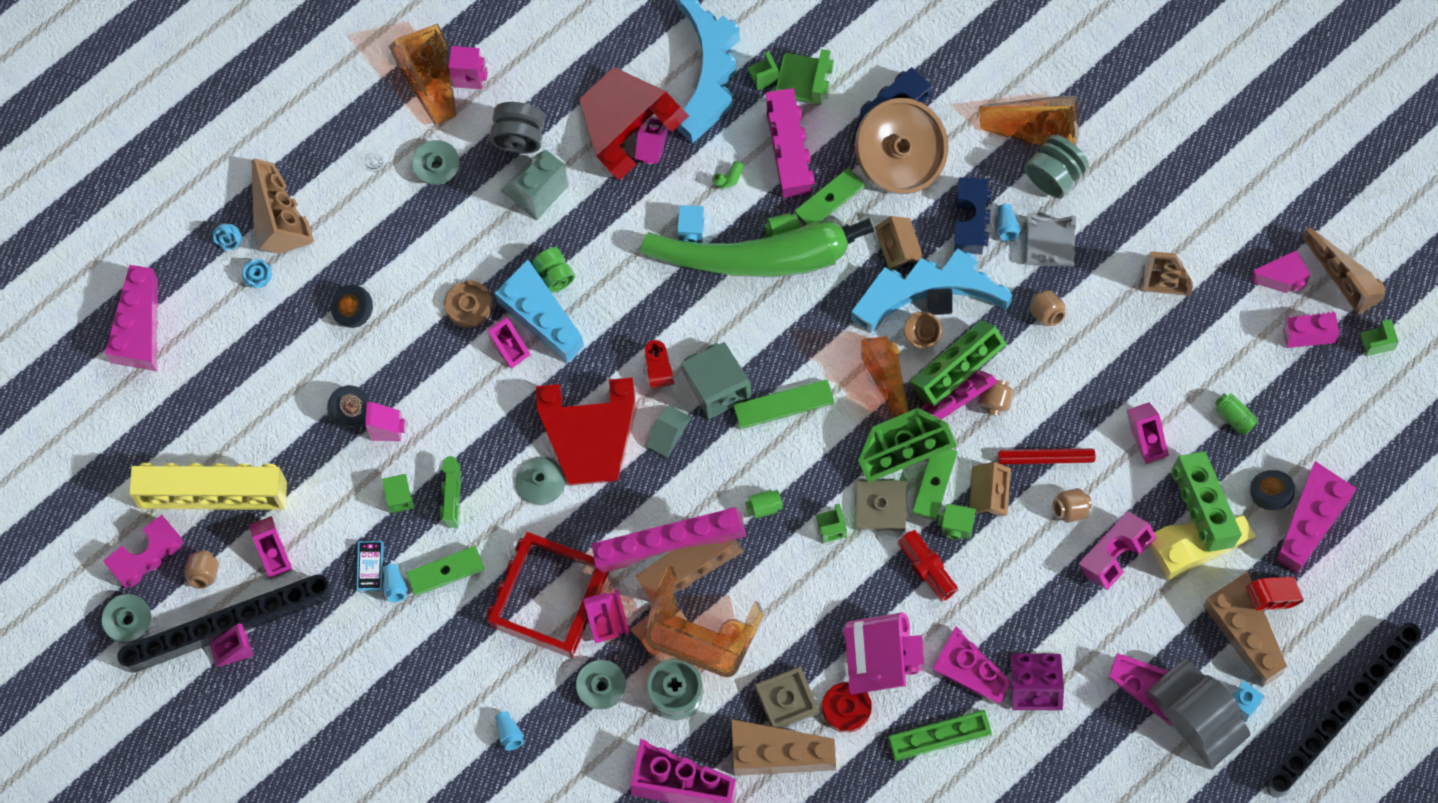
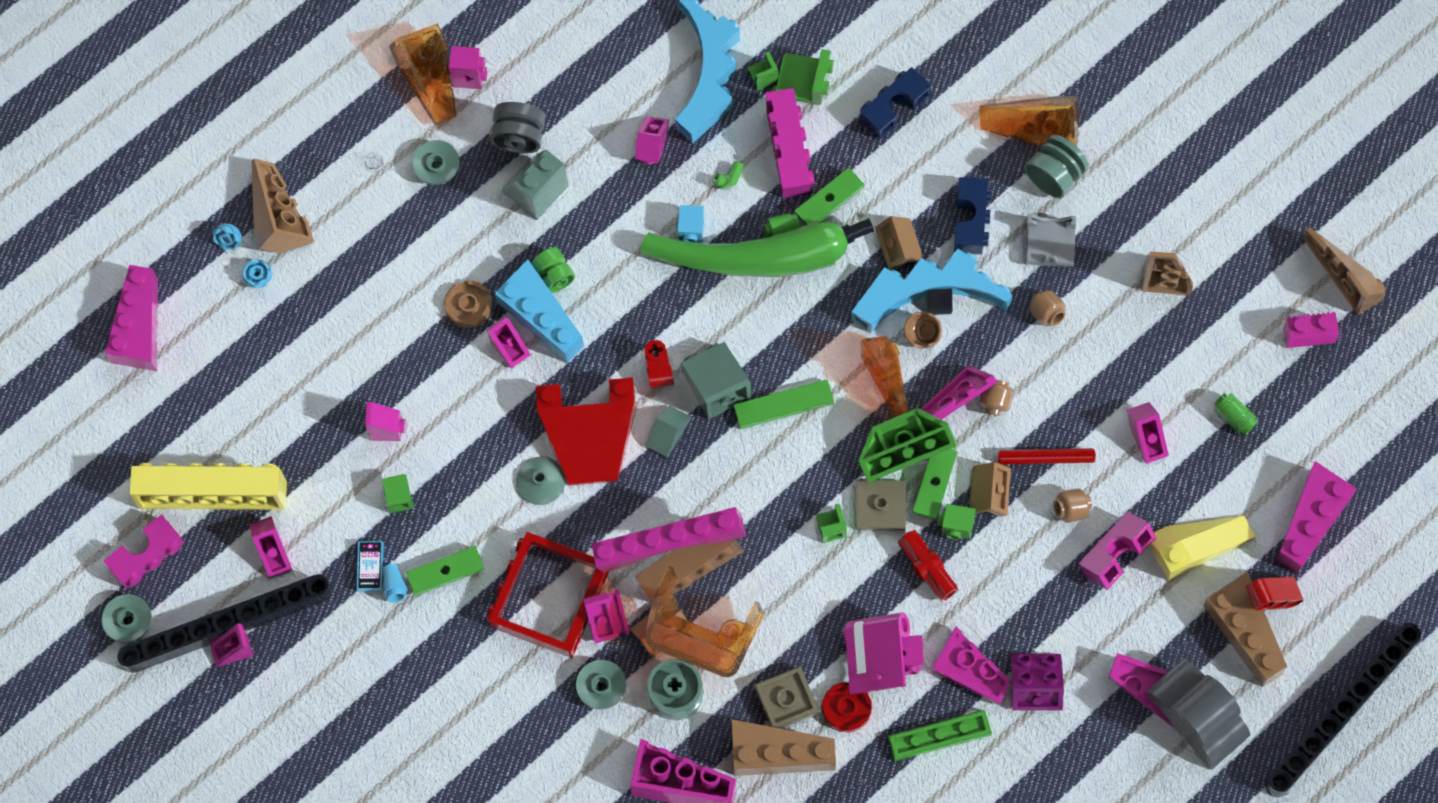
medium nougat head [184,550,219,589] -> none
black wheel [327,385,370,429] -> none
black wheel [331,284,373,328] -> none
bright green hinge [440,456,461,528] -> none
medium azure cone [495,711,524,751] -> none
wedge [579,67,689,180] -> none
bright green brick [745,489,783,519] -> none
medium nougat dish [855,98,948,194] -> none
bright green brick [909,320,1007,406] -> none
medium azure cone [997,204,1021,241] -> none
bright green brick [1172,451,1242,552] -> none
medium azure brick [1232,681,1265,722] -> none
black wheel [1250,470,1295,510] -> none
dark pink slope [1251,250,1311,293] -> none
bright green panel [1360,319,1399,356] -> none

